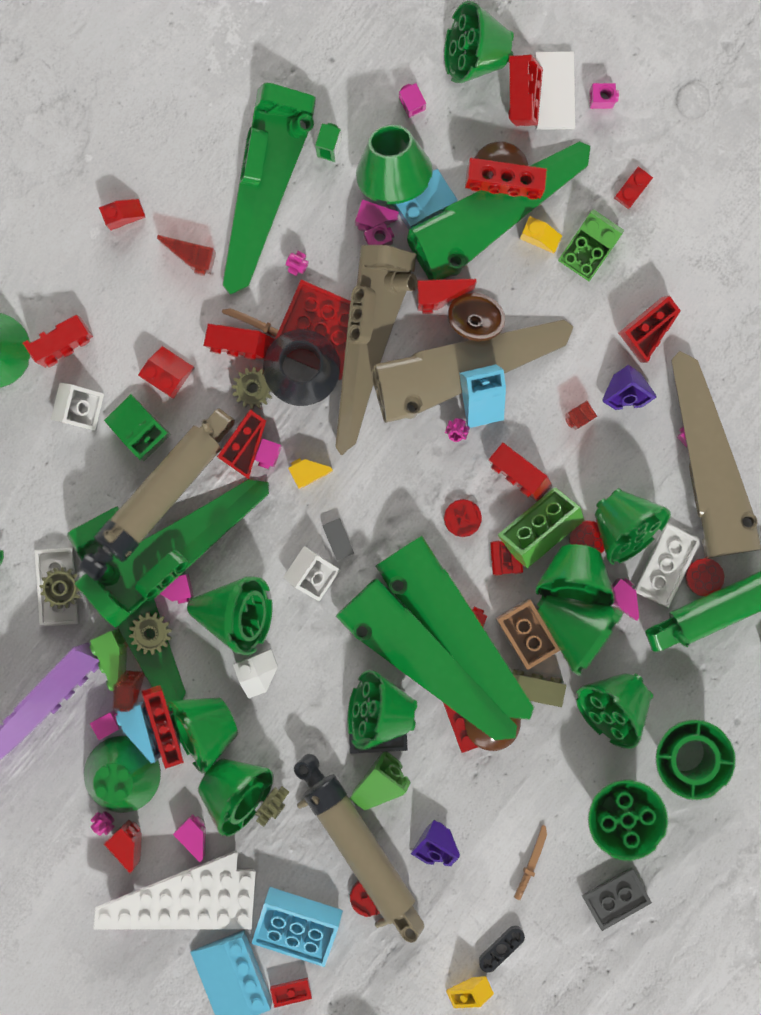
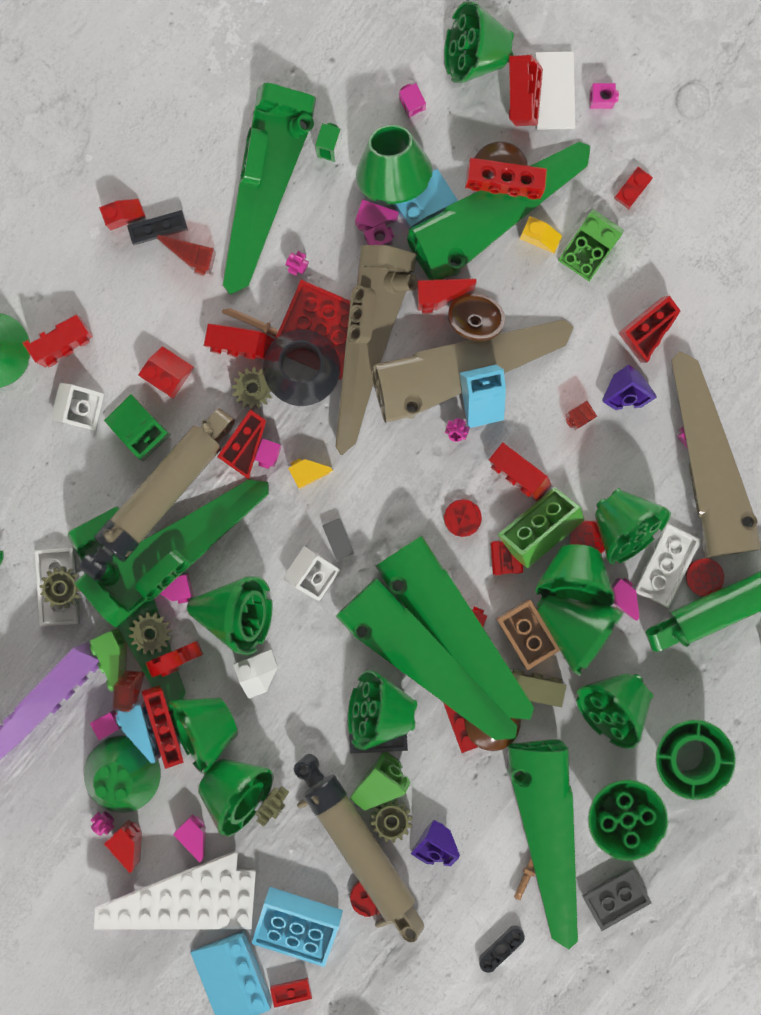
yellow slope [446,976,494,1008] -> none
none -> black plate [127,210,188,246]
none -> red piece [146,640,204,677]
none -> olive gear [371,799,413,843]
none -> green panel [507,739,578,949]

